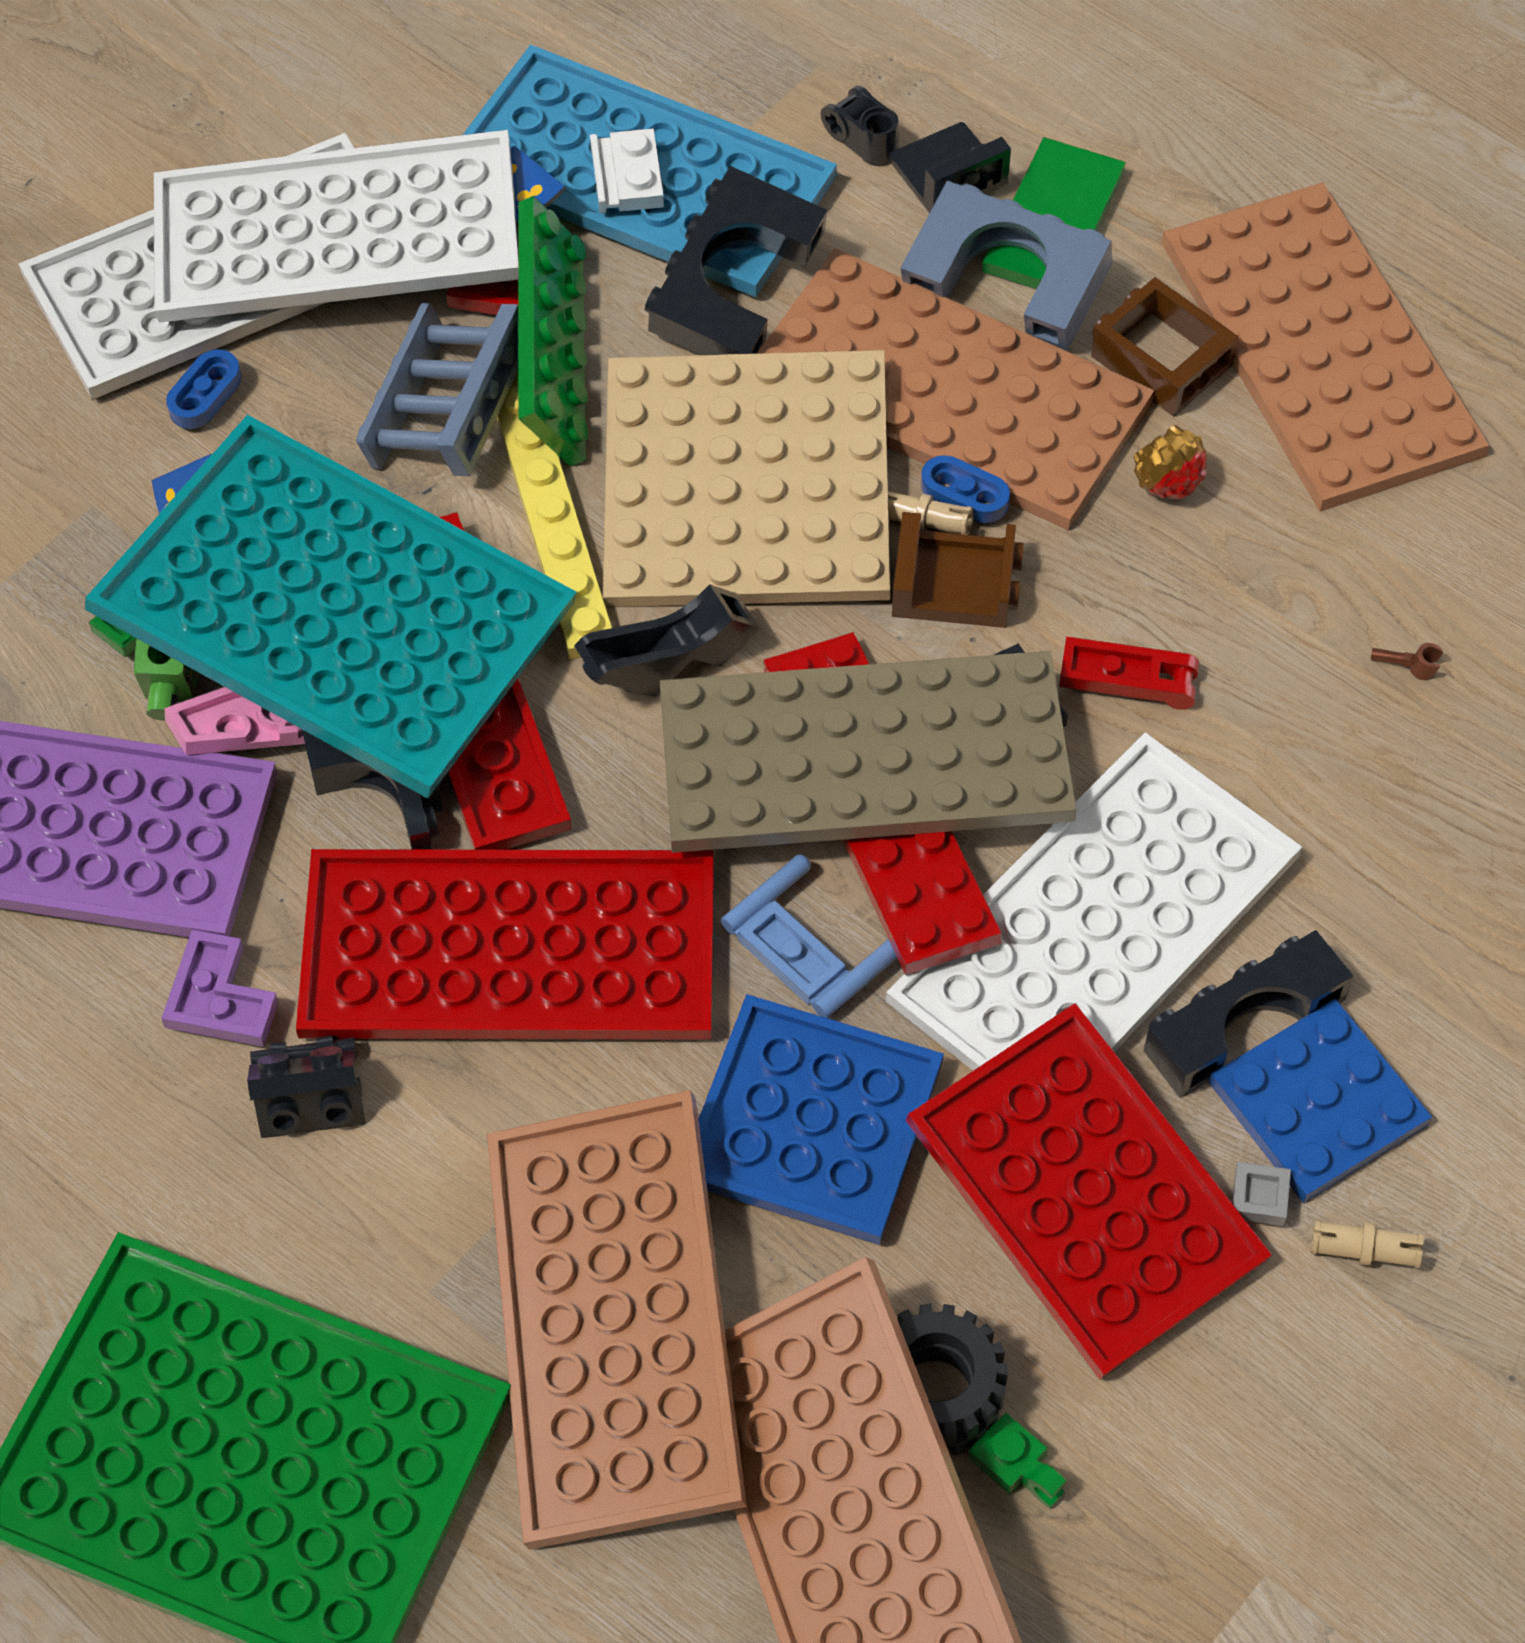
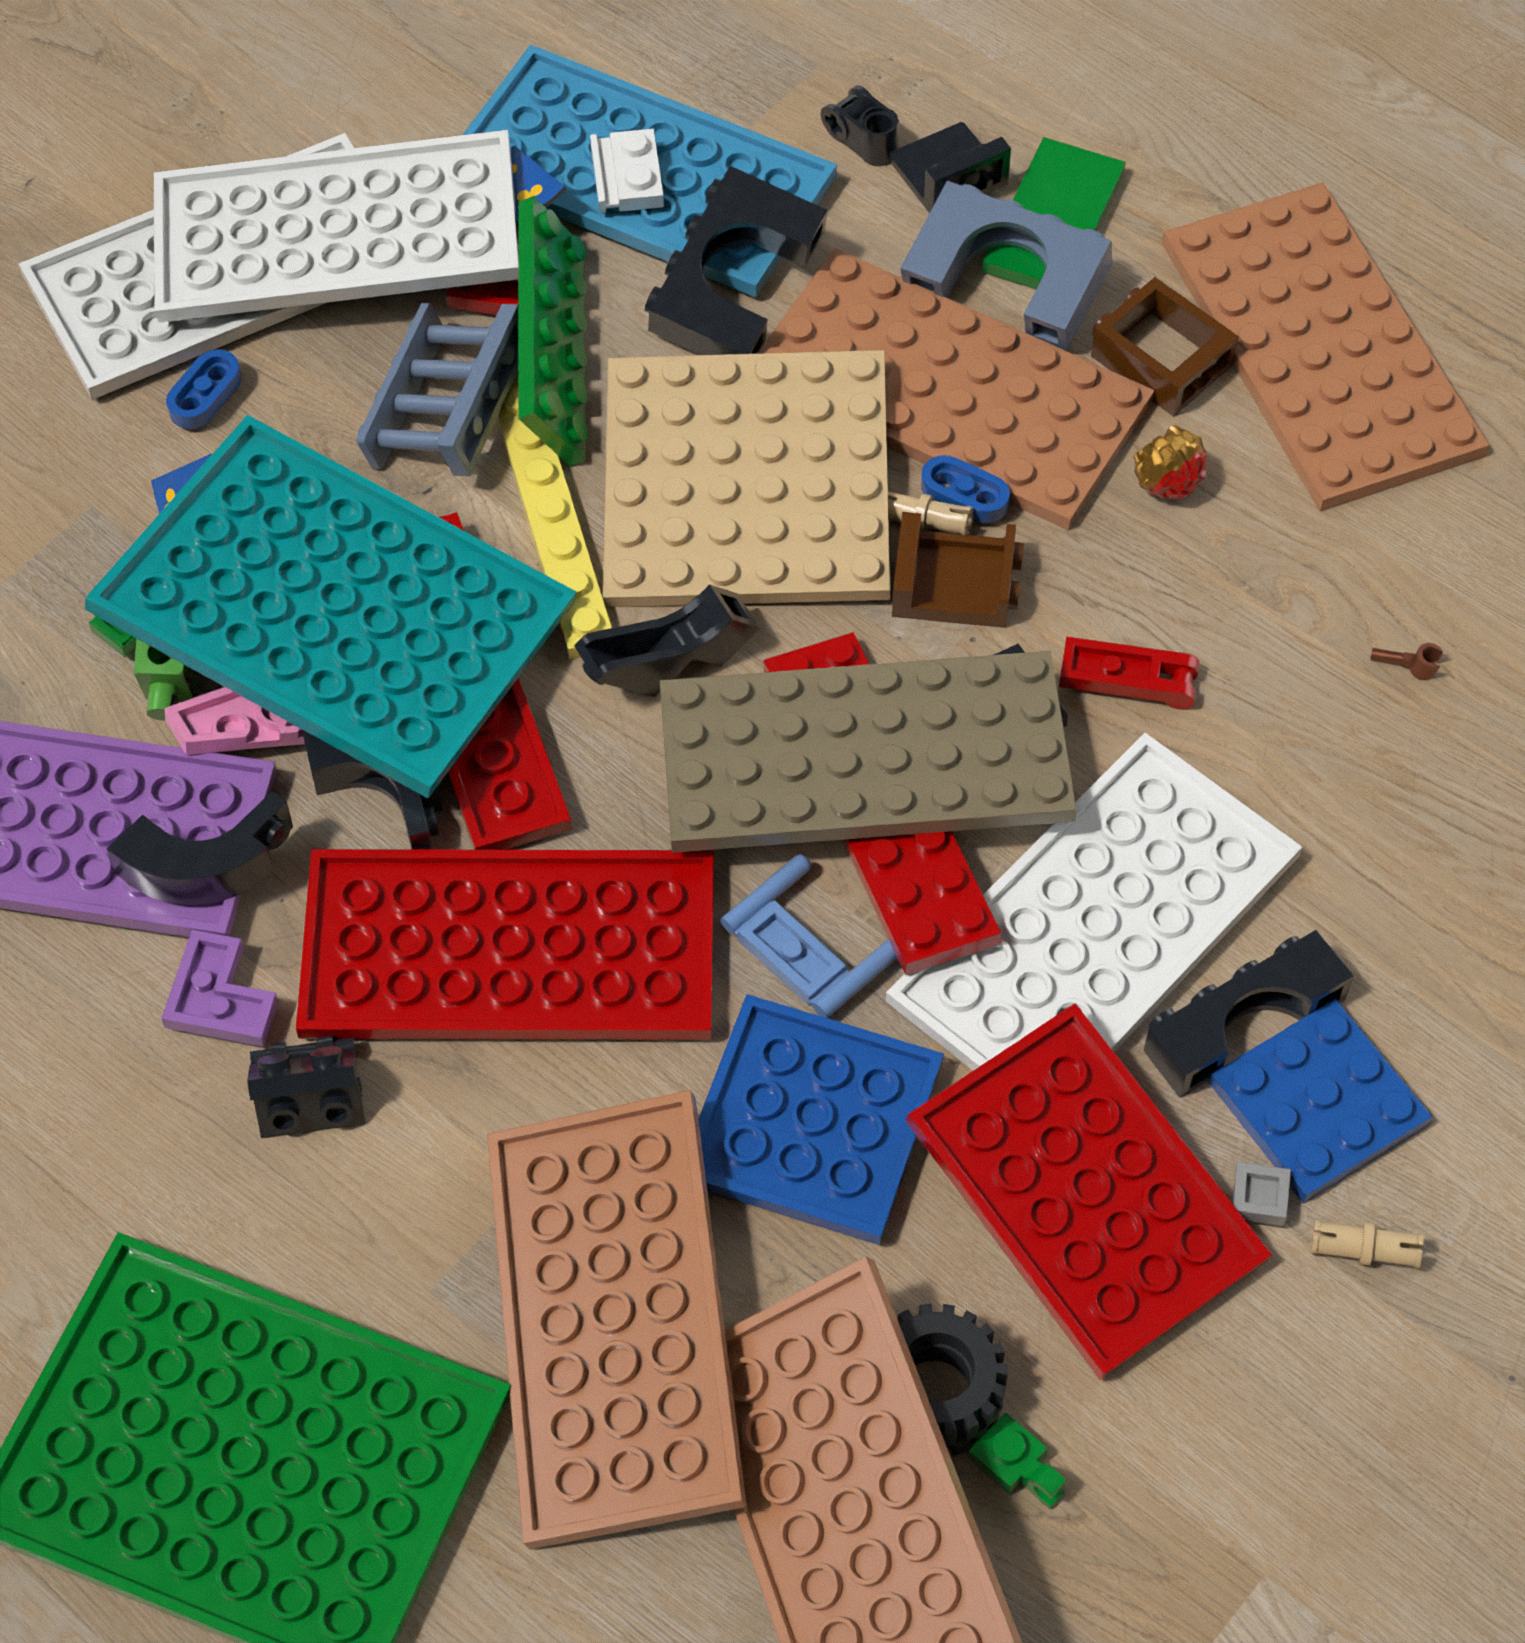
none -> black arch [106,791,293,905]

